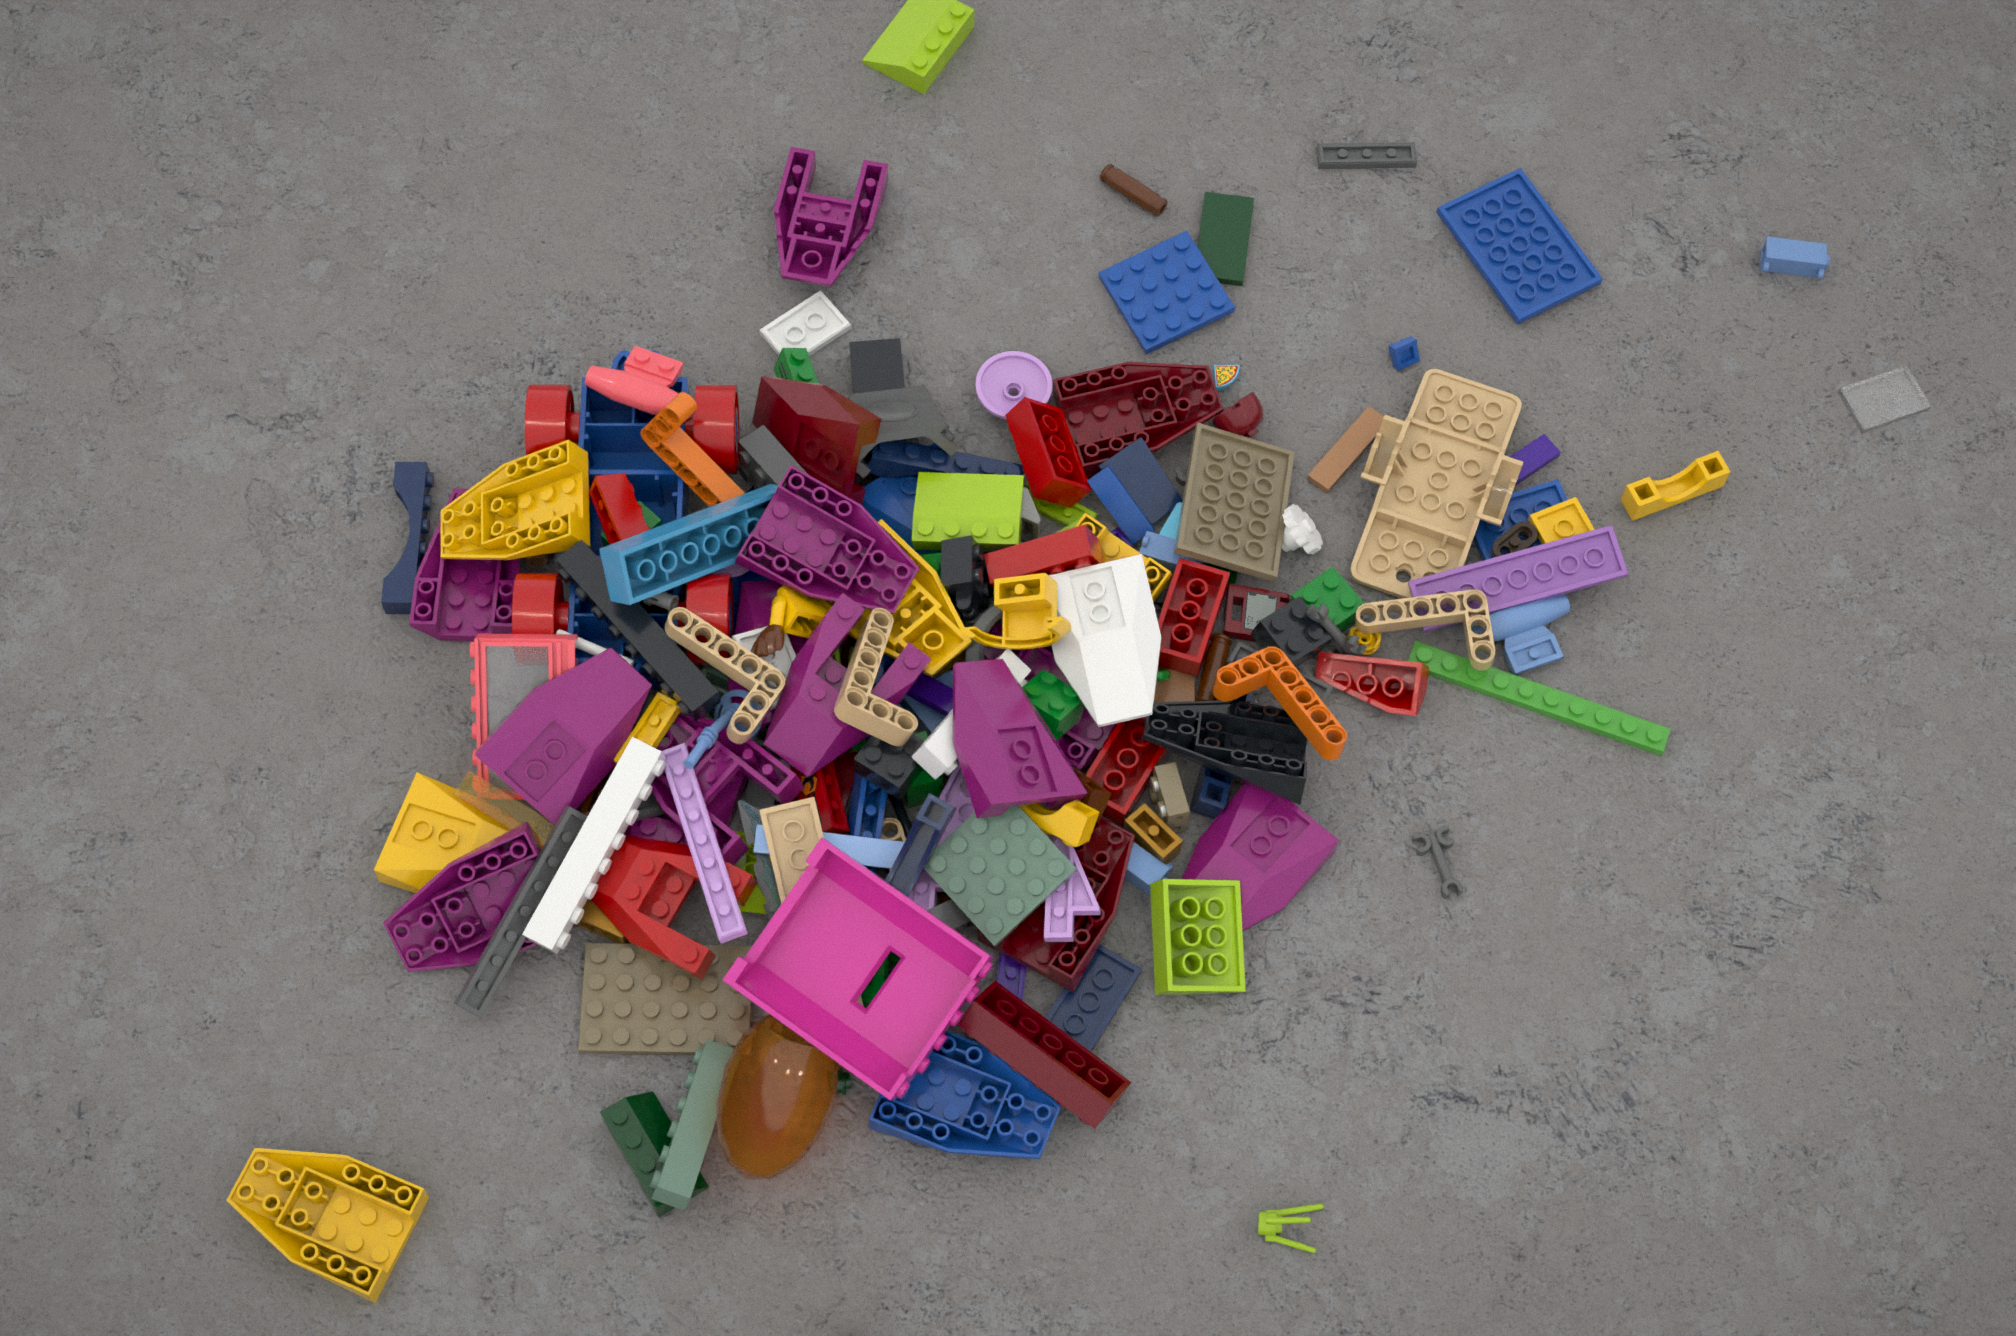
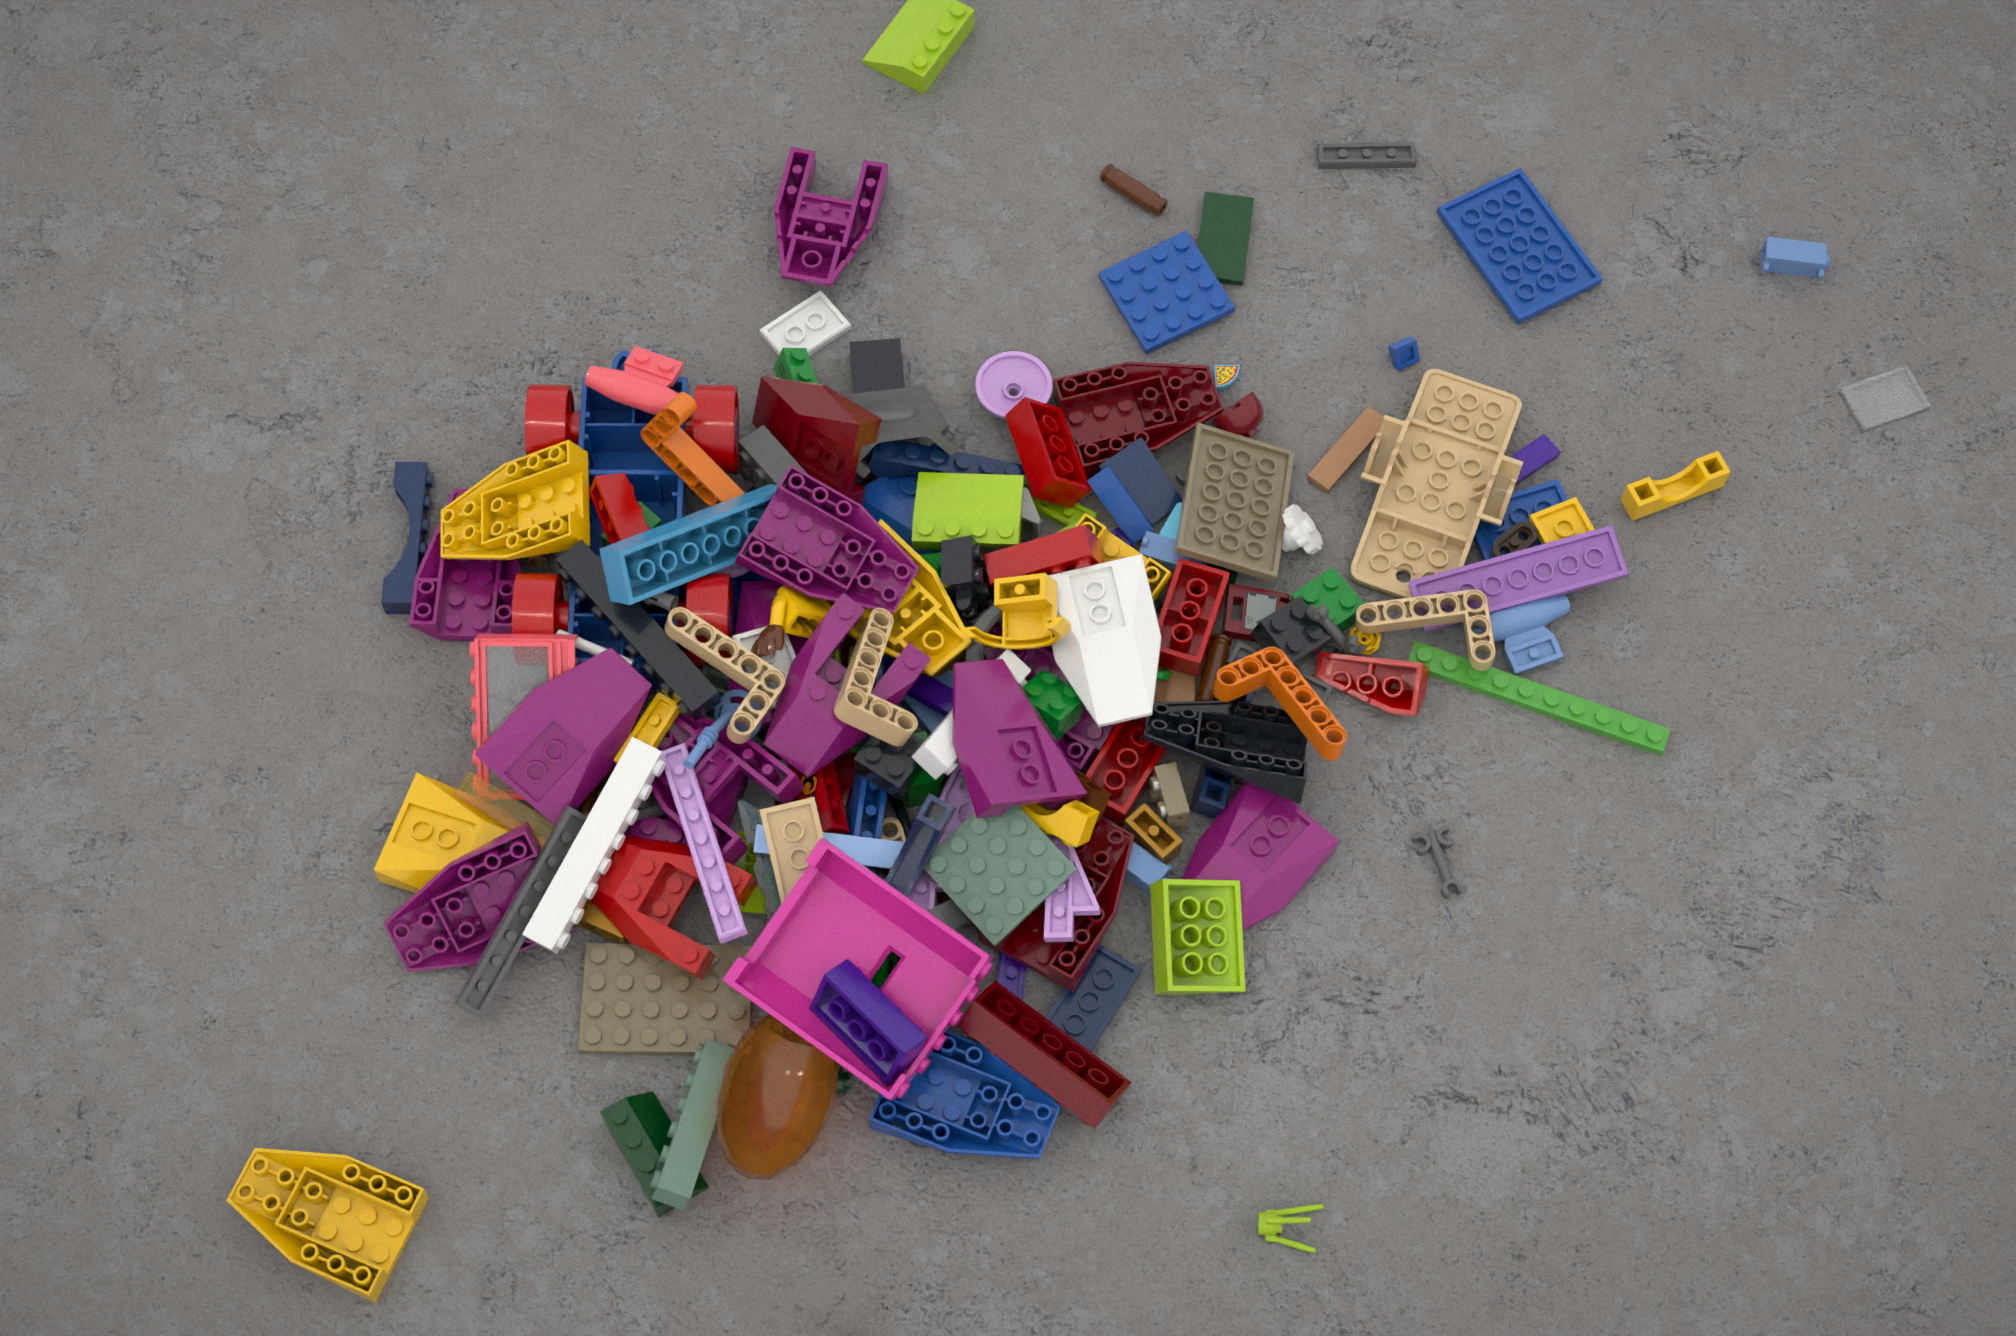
none -> dark purple slope [809,959,927,1086]

